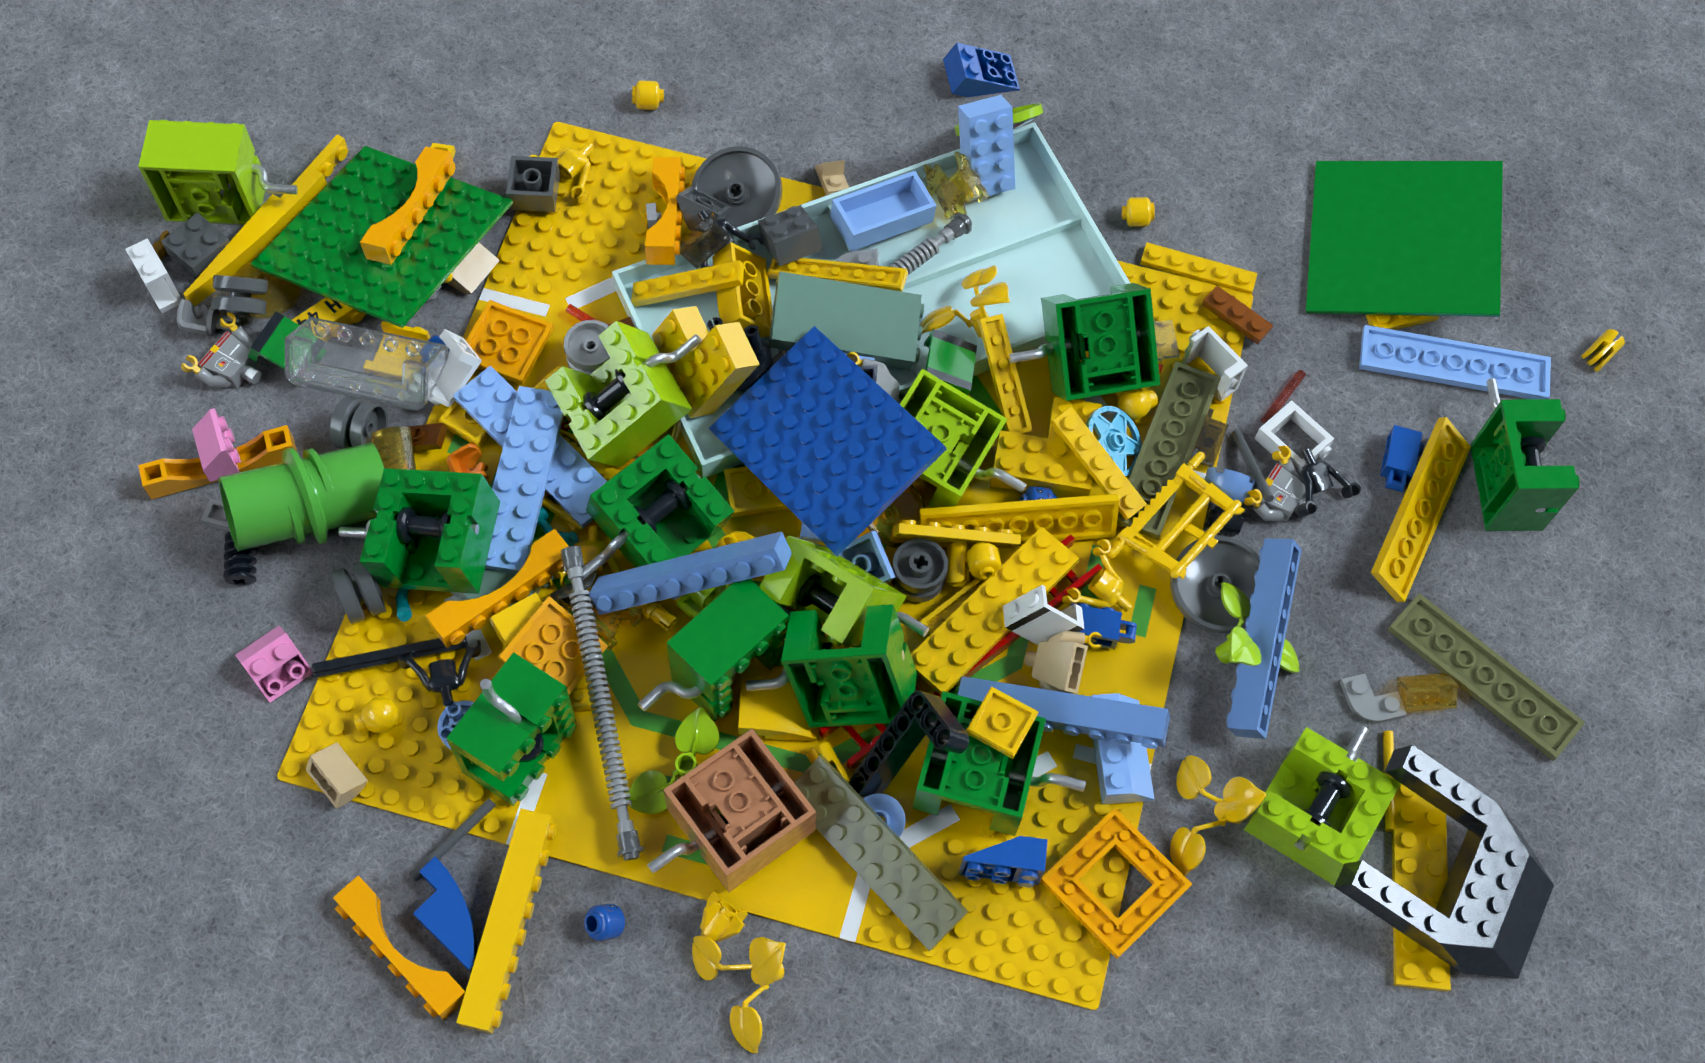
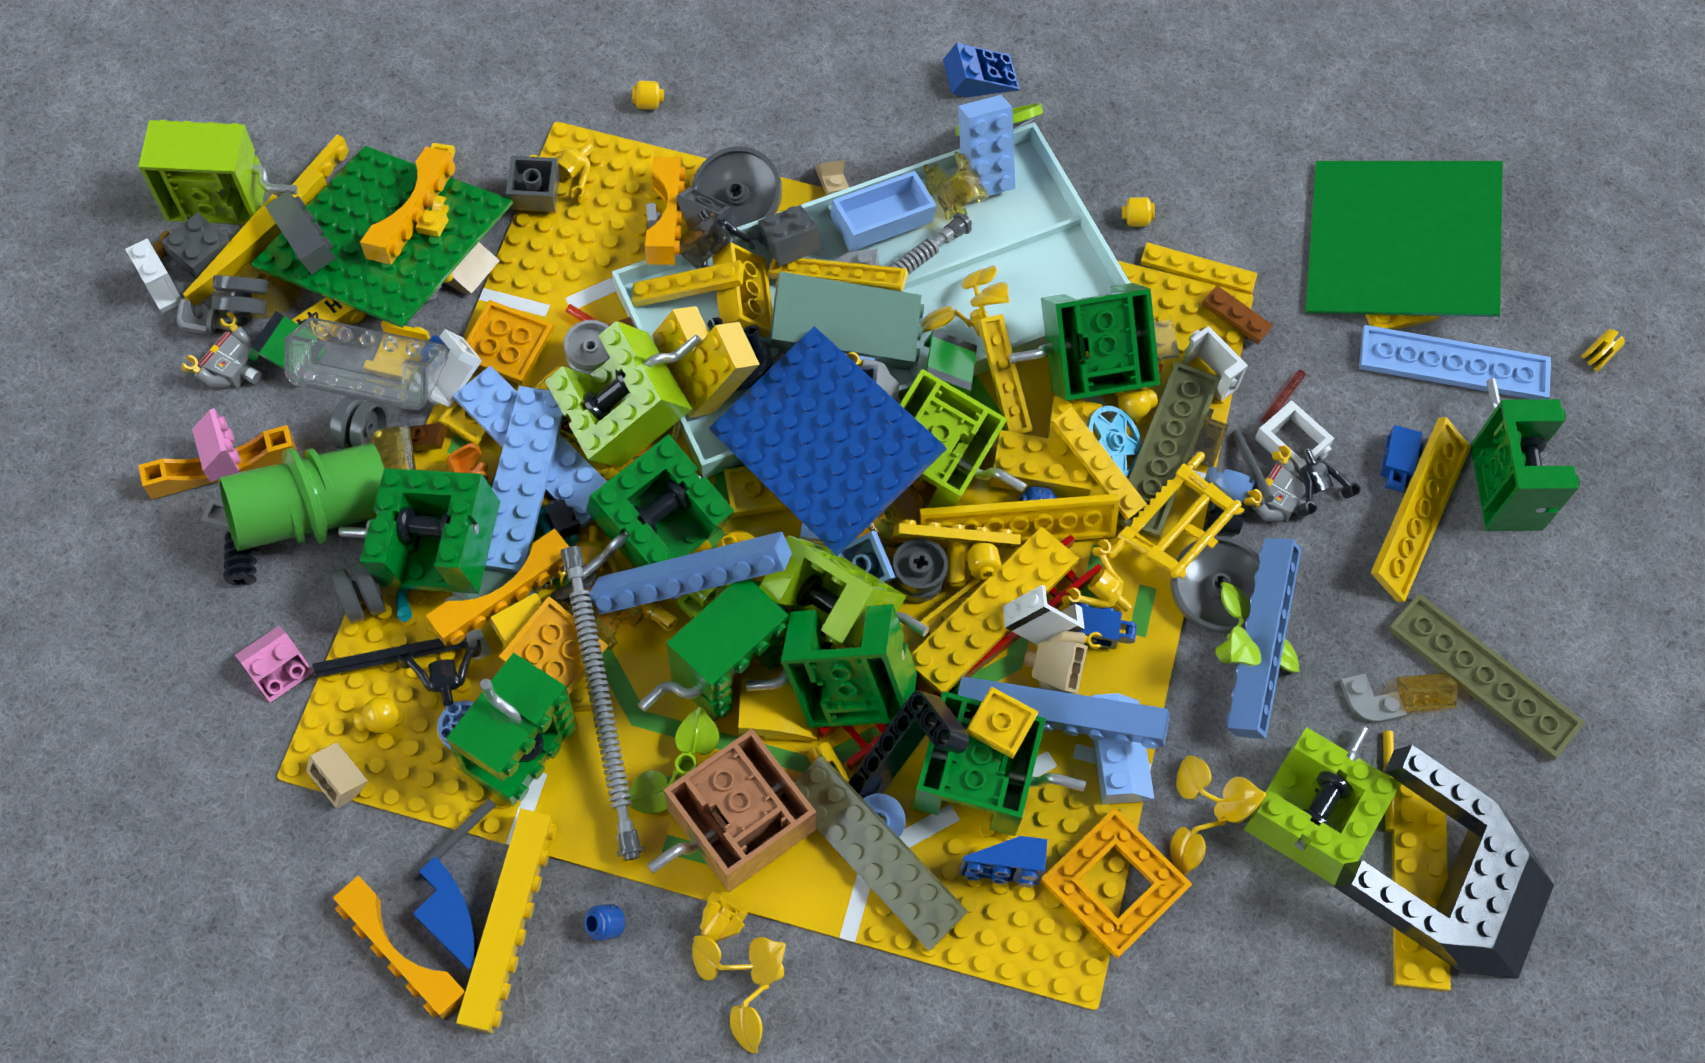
none -> dark grey brick [265,190,336,274]
none -> yellow plate [416,196,449,237]
none -> black brick [545,499,580,539]

